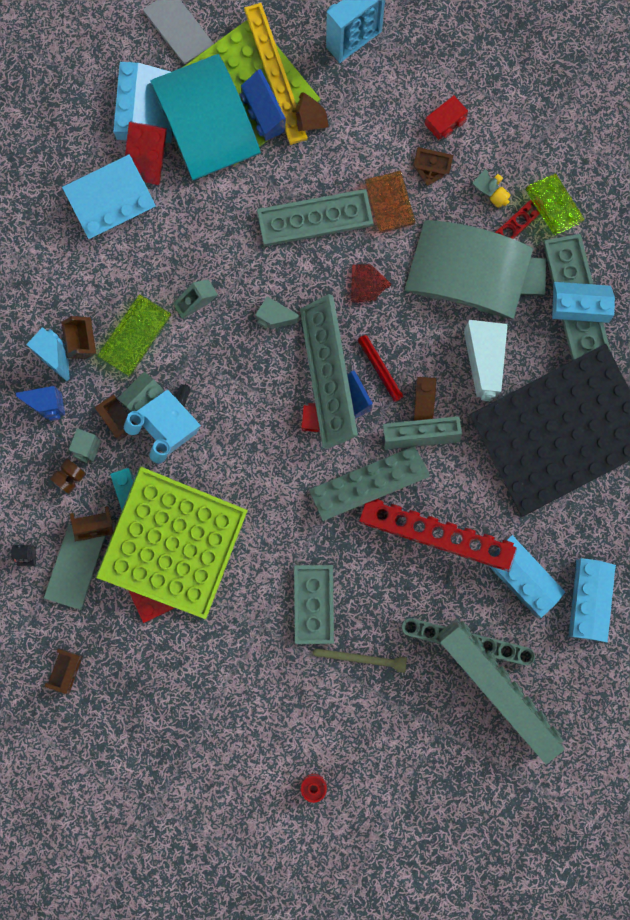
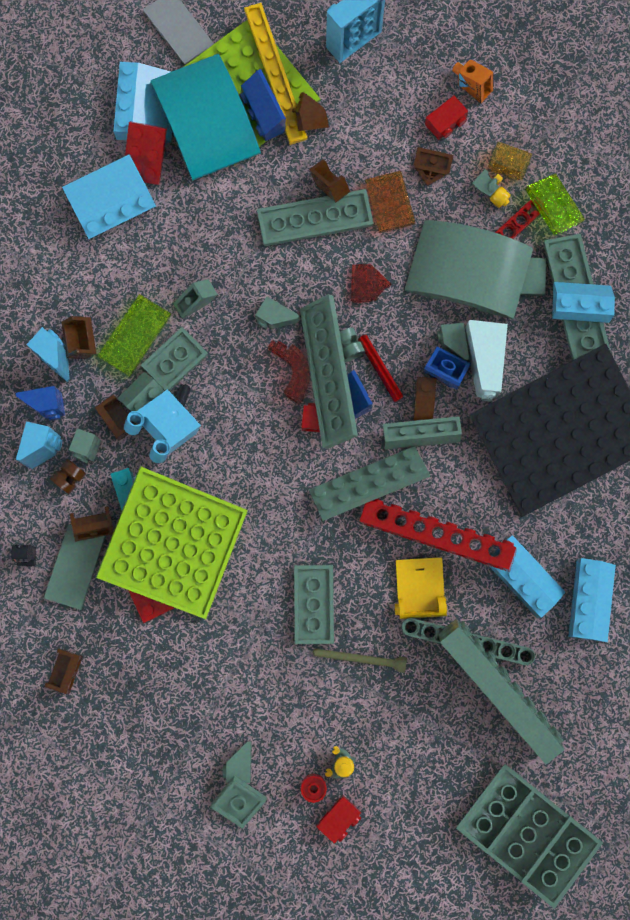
none -> medium azure slope [16,421,62,469]
none -> sand green plate [141,327,208,391]
none -> sand green tile [210,775,267,829]
none -> sand green slope [223,741,252,783]
none -> clear red arch [268,340,310,405]
none -> reddish brown panel [309,159,350,203]
none -> red brick [316,795,361,844]
none -> yellow piece [325,746,356,779]
none -> sand green wheel [340,327,365,362]
none -> yellow door [395,557,447,619]
none -> blue slope [423,347,471,390]
none -> sand green slope [437,322,469,362]
none -> orange torso [452,60,493,103]
none -> sand green slope [456,764,603,909]
none -> clear yellow brick [488,141,532,180]

